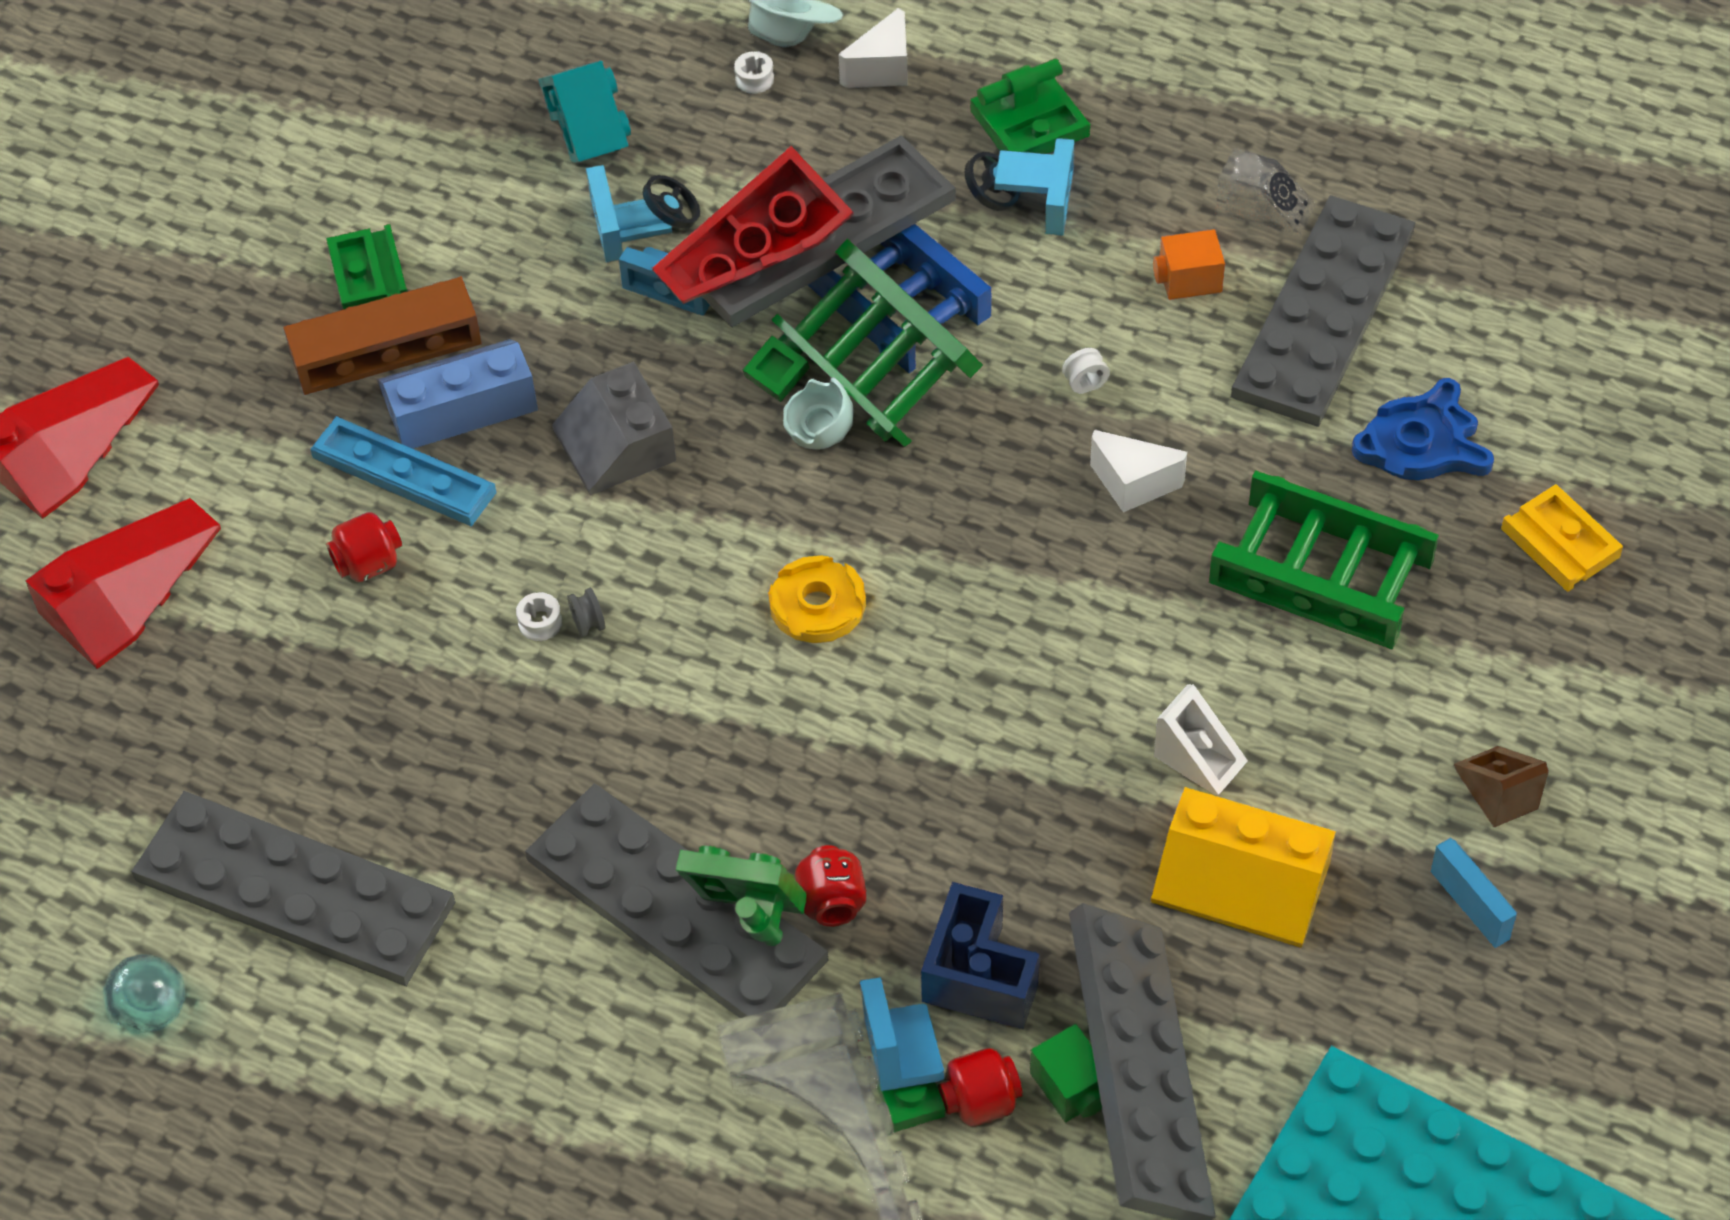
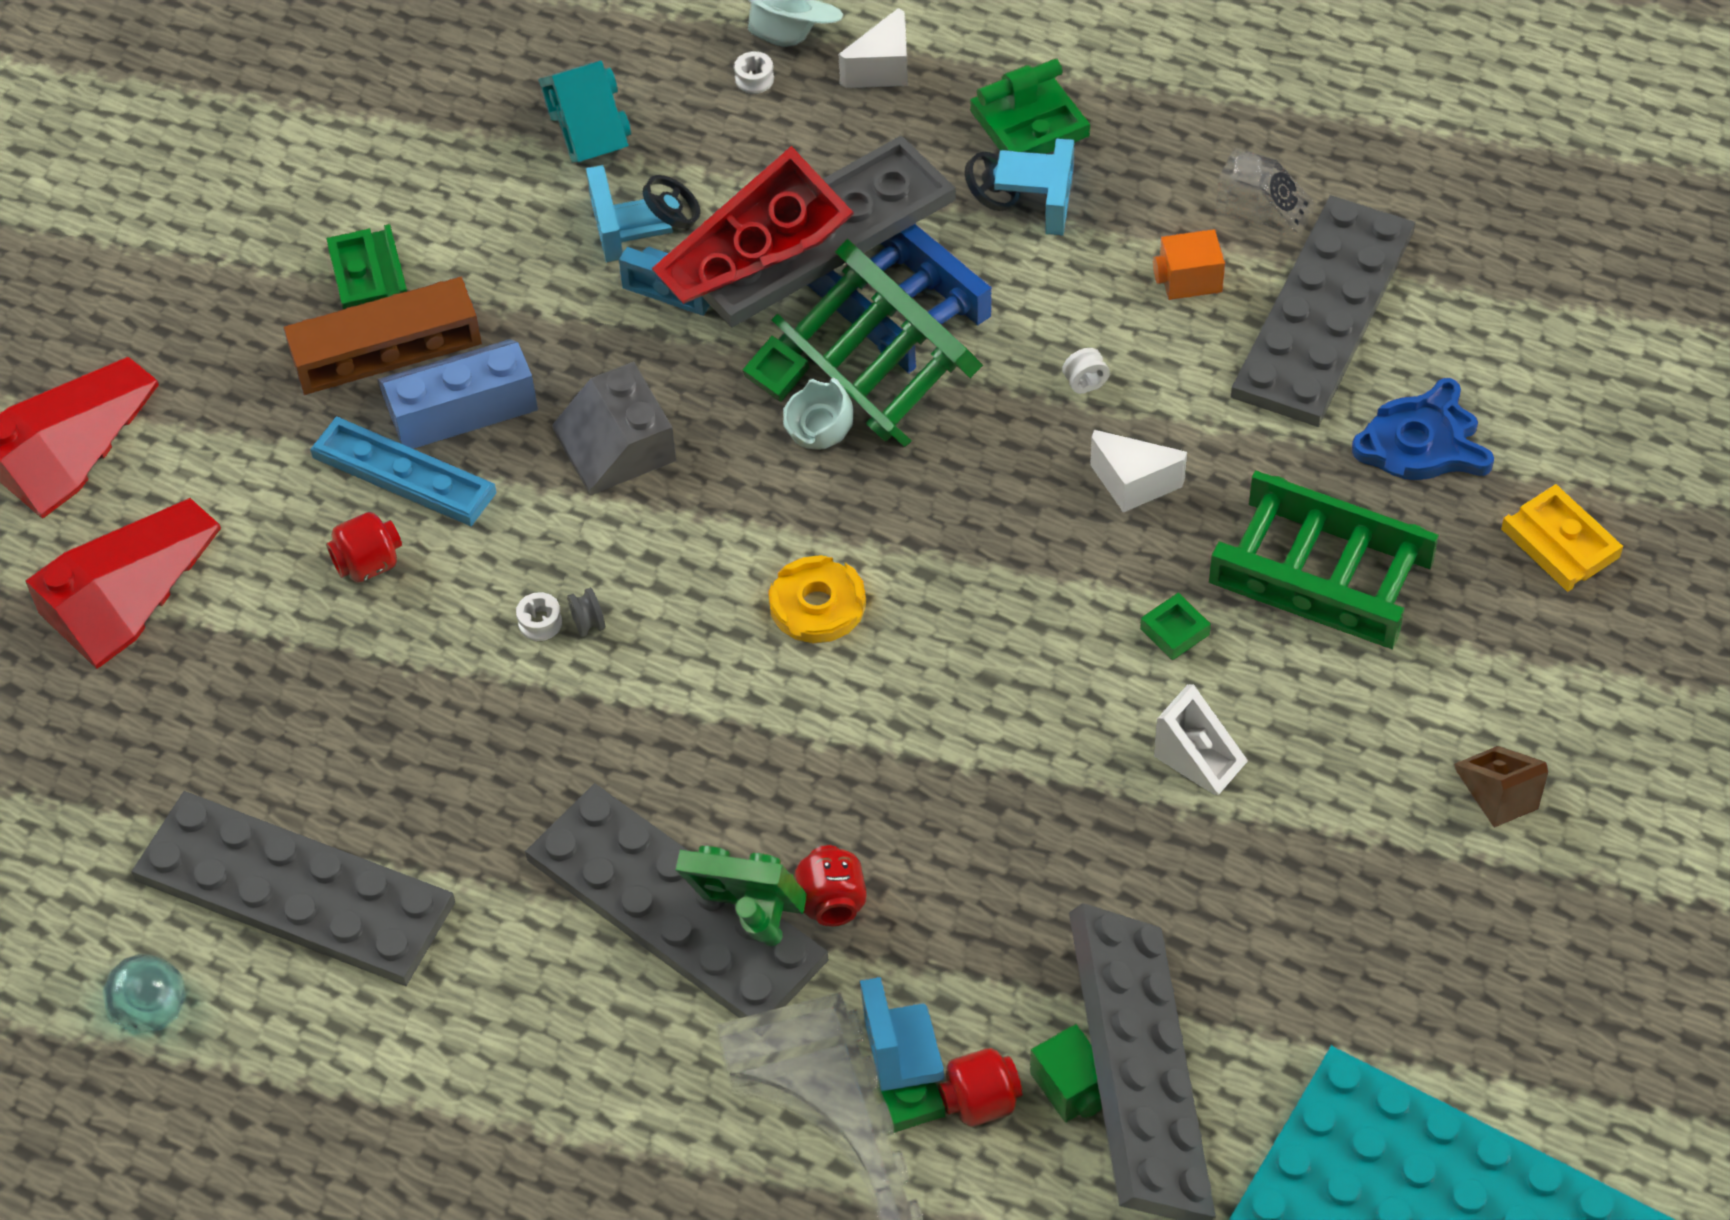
dark blue brick [921,882,1040,1030] -> none
yellow slope [1151,787,1336,948] -> none
dark azure tile [1430,838,1517,948] -> none
none -> green plate [1140,592,1211,661]

